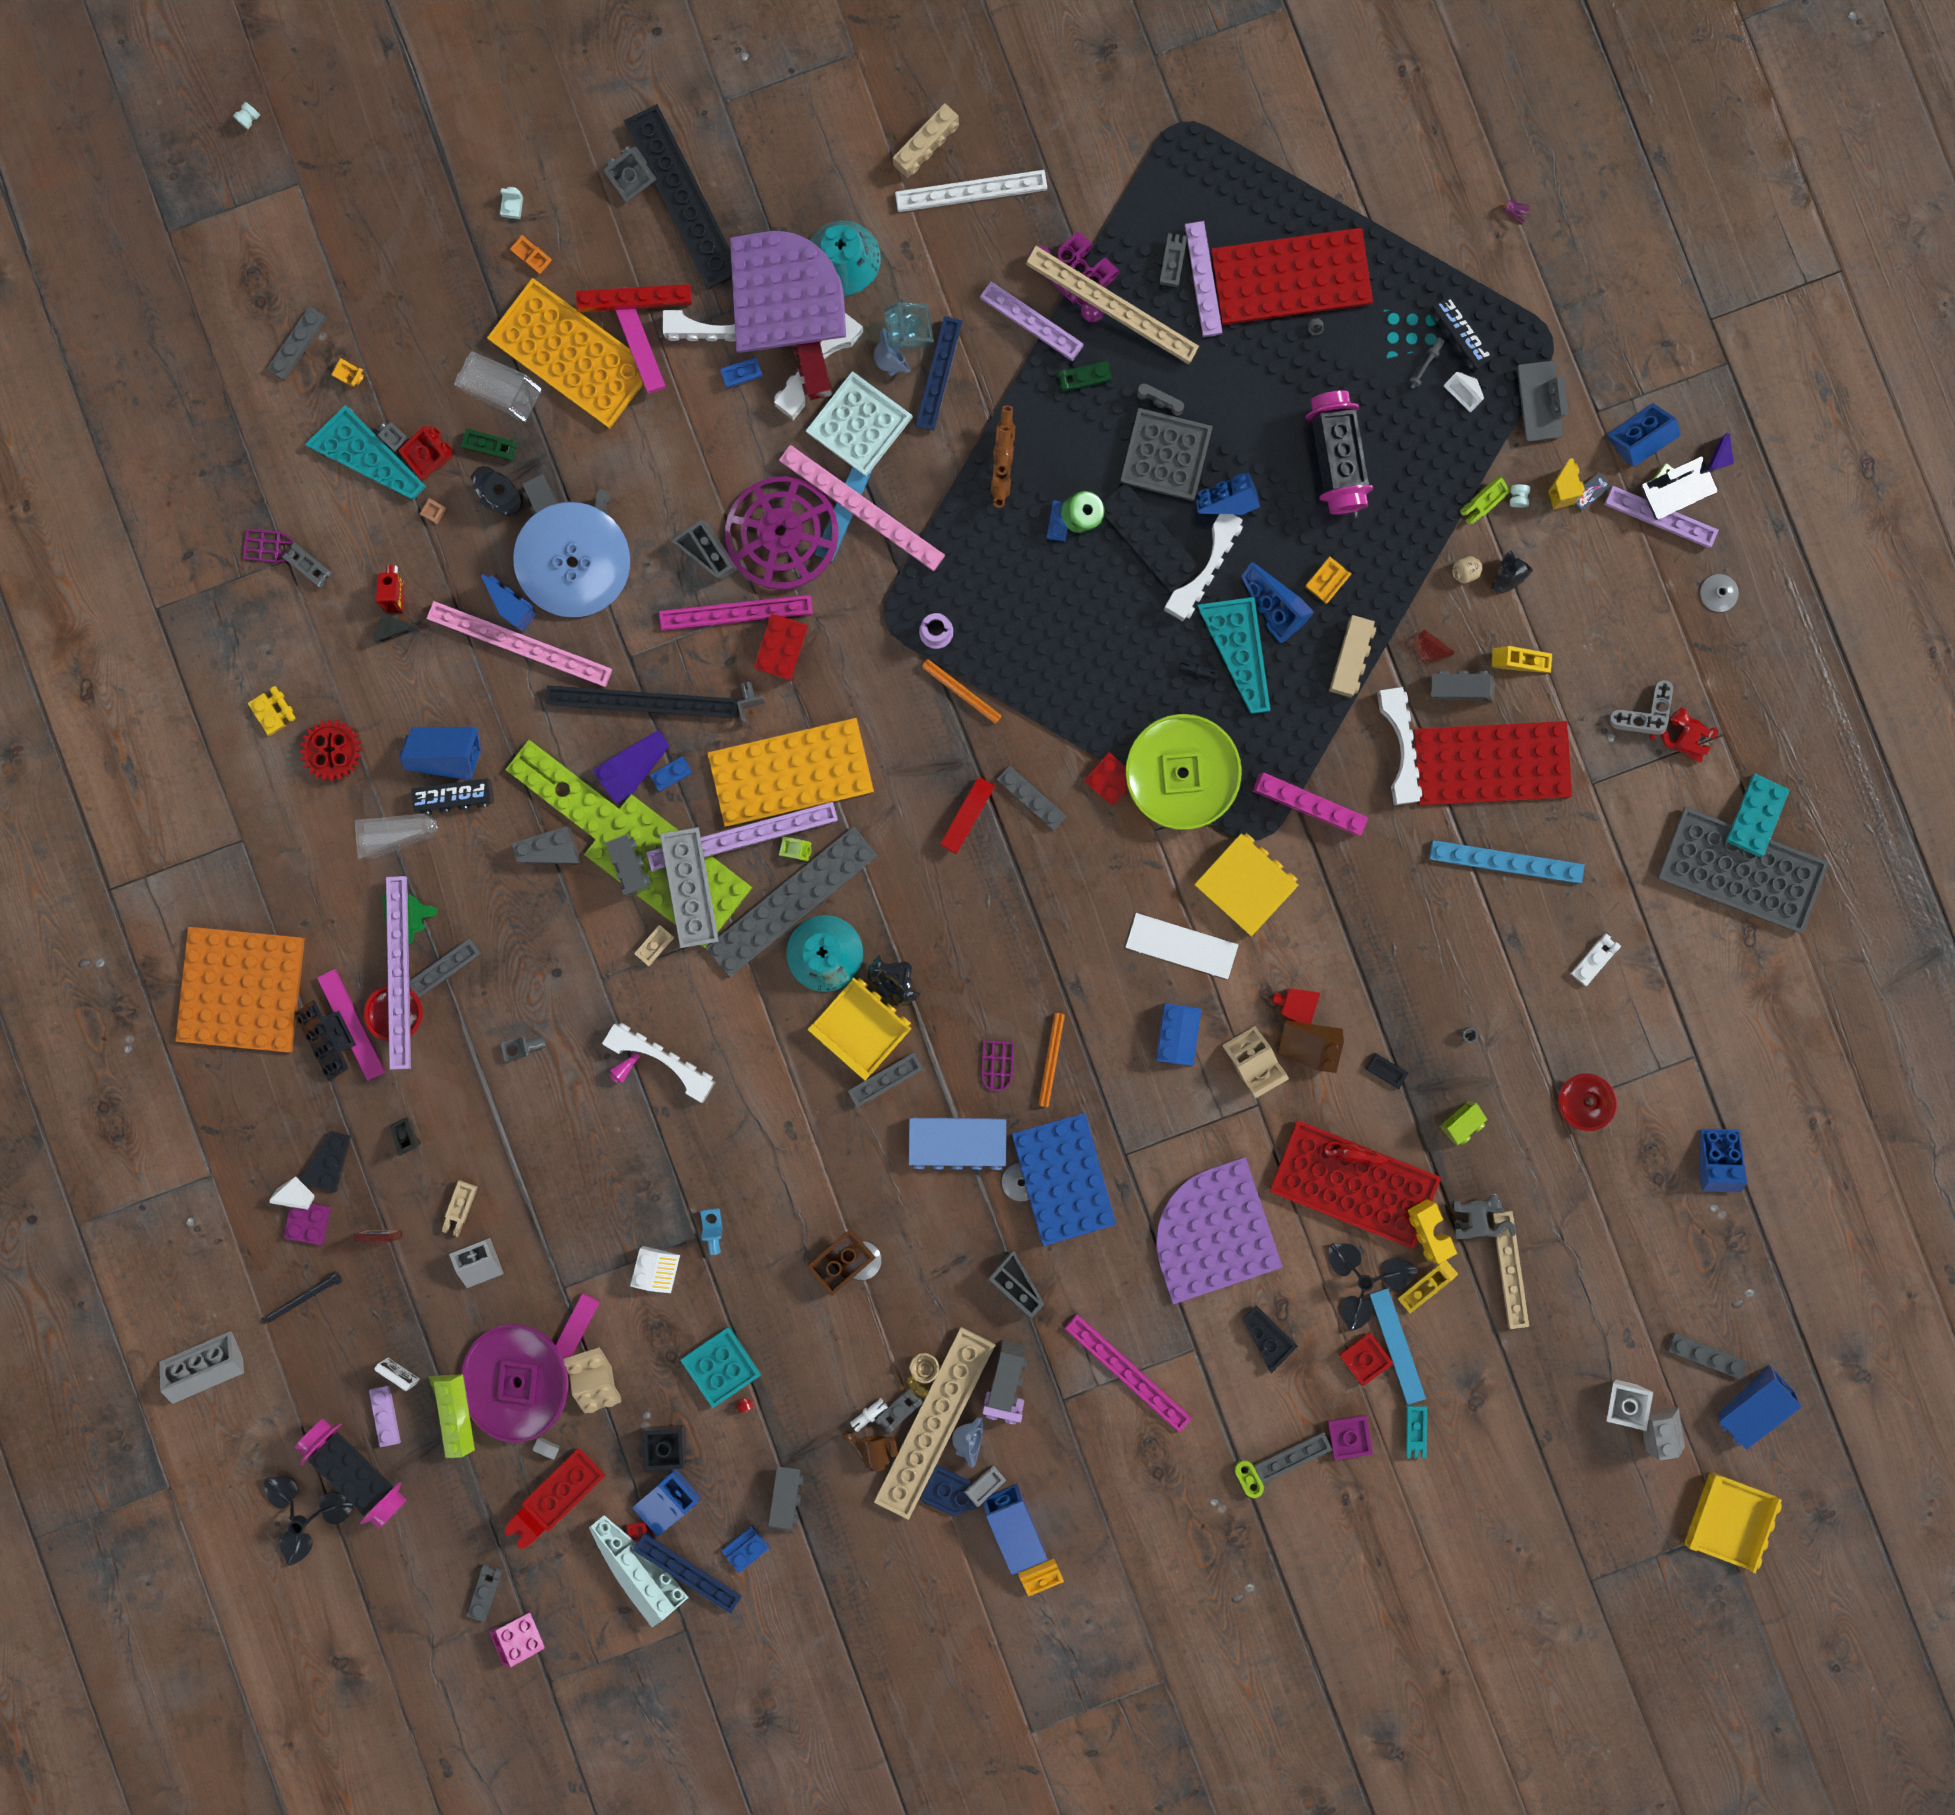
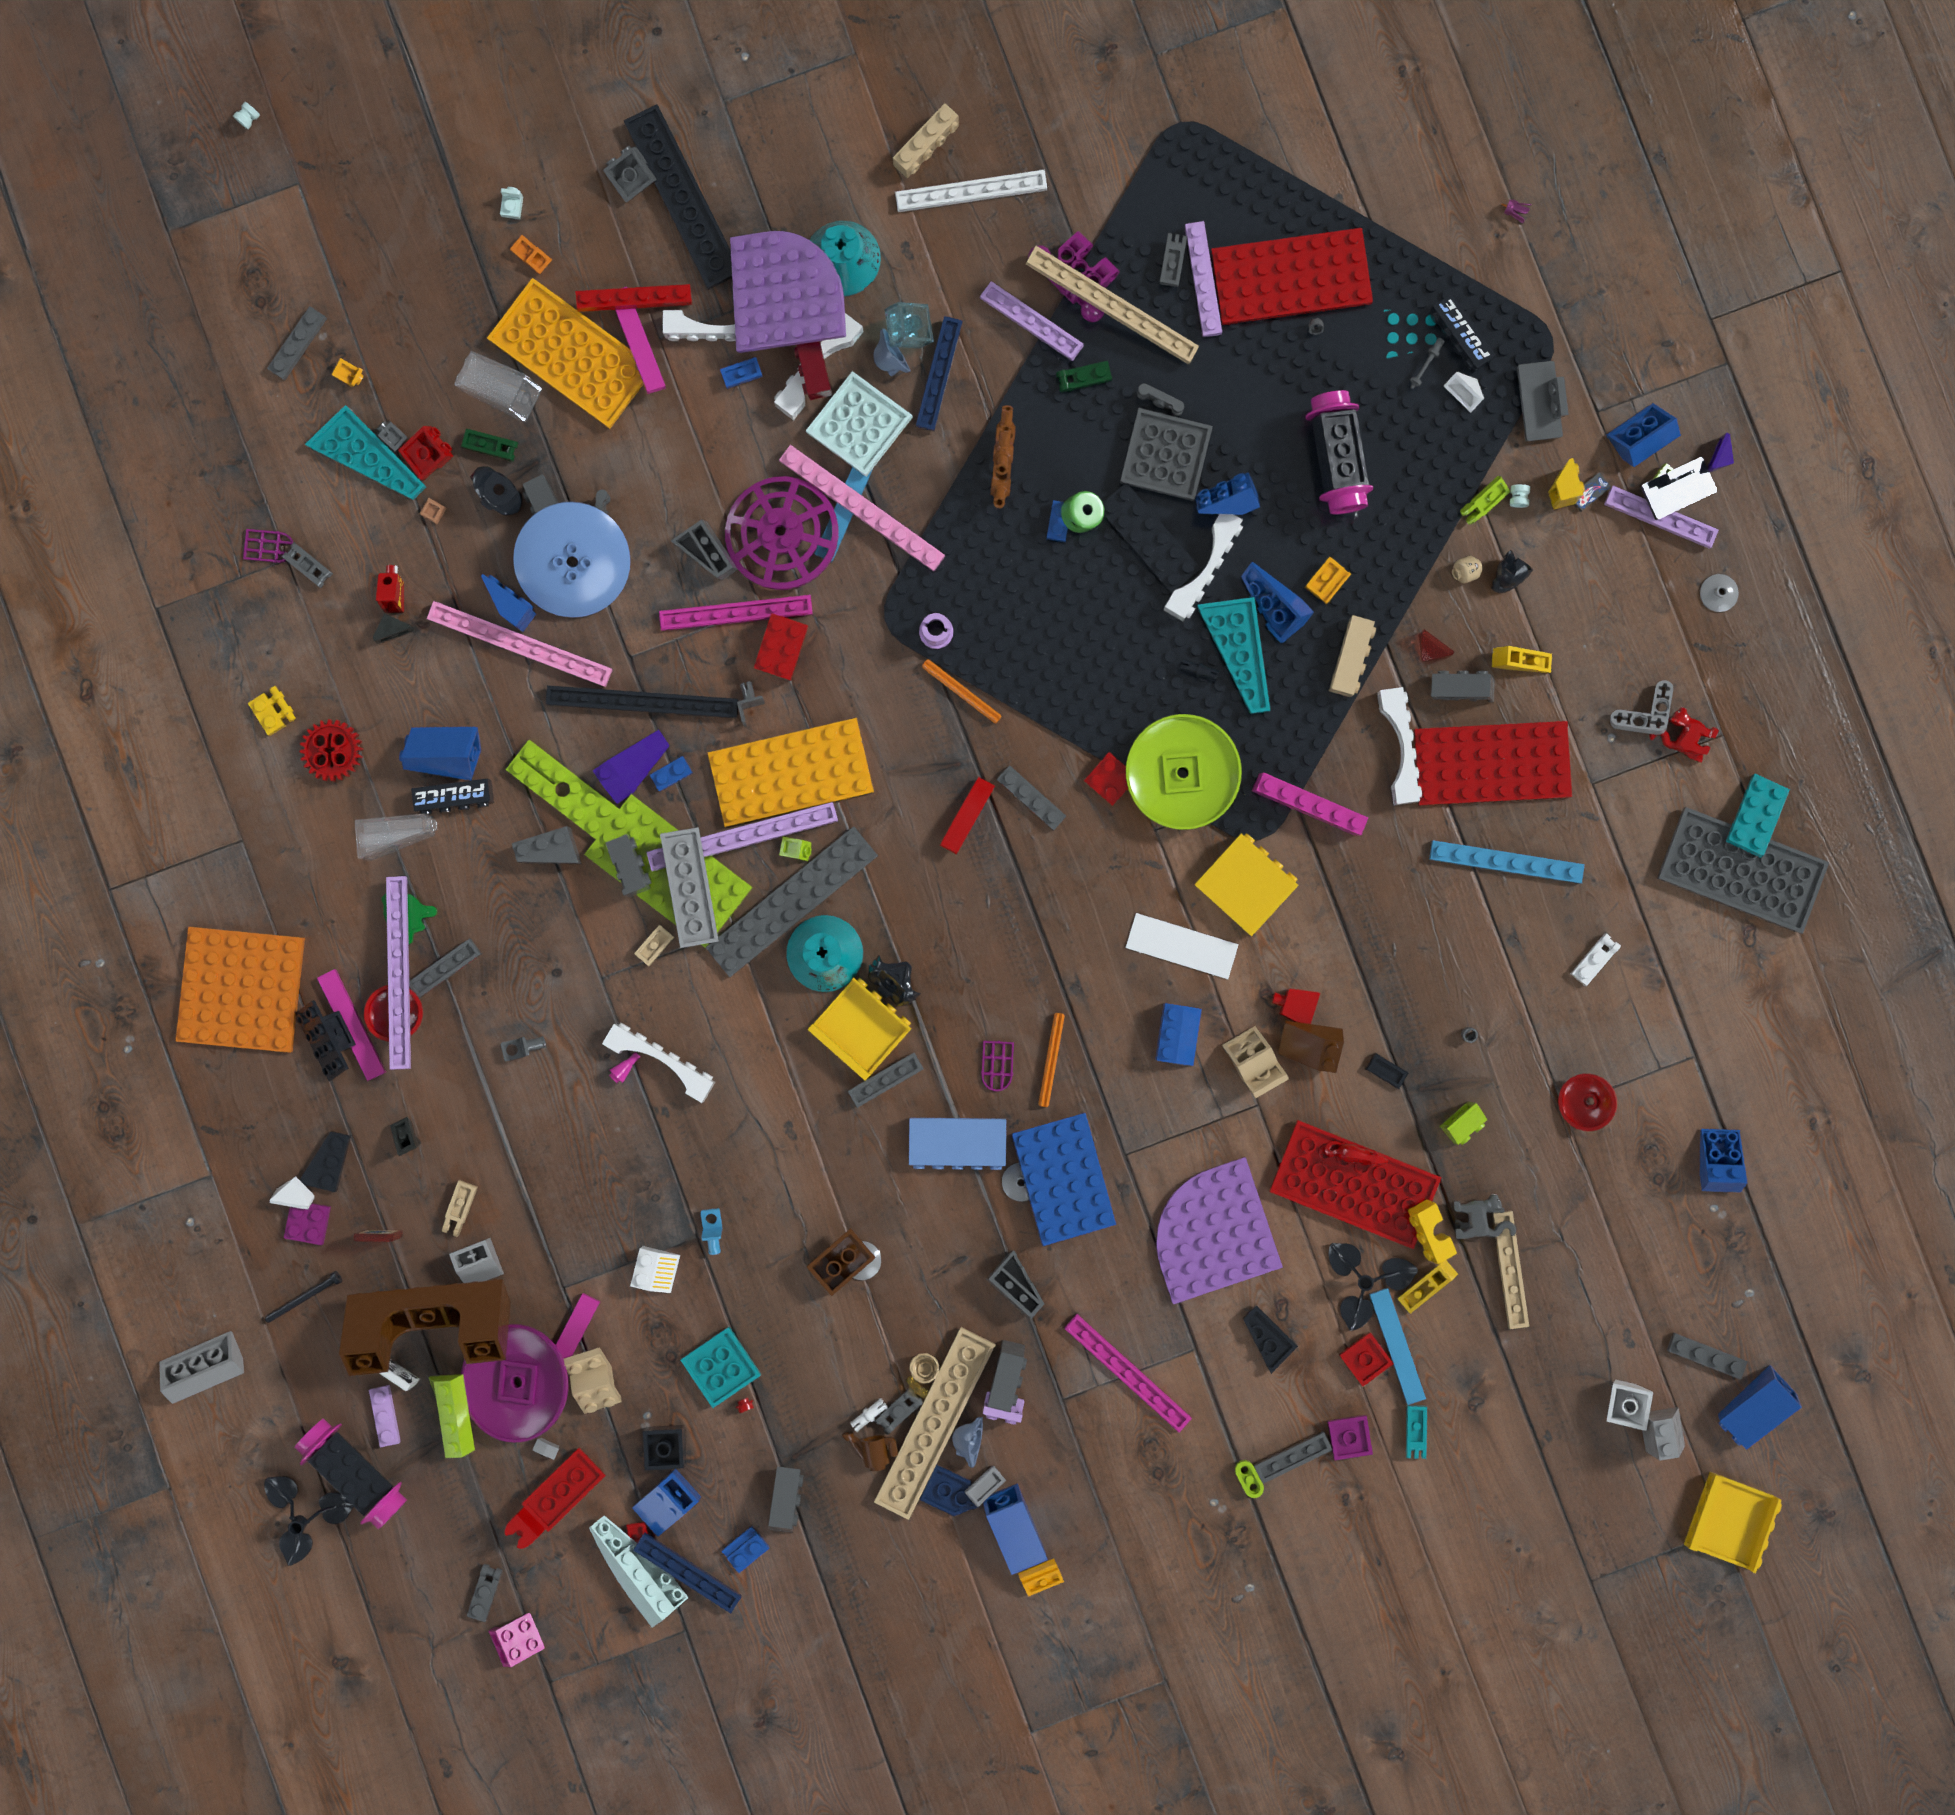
none -> reddish brown arch [339,1279,511,1376]

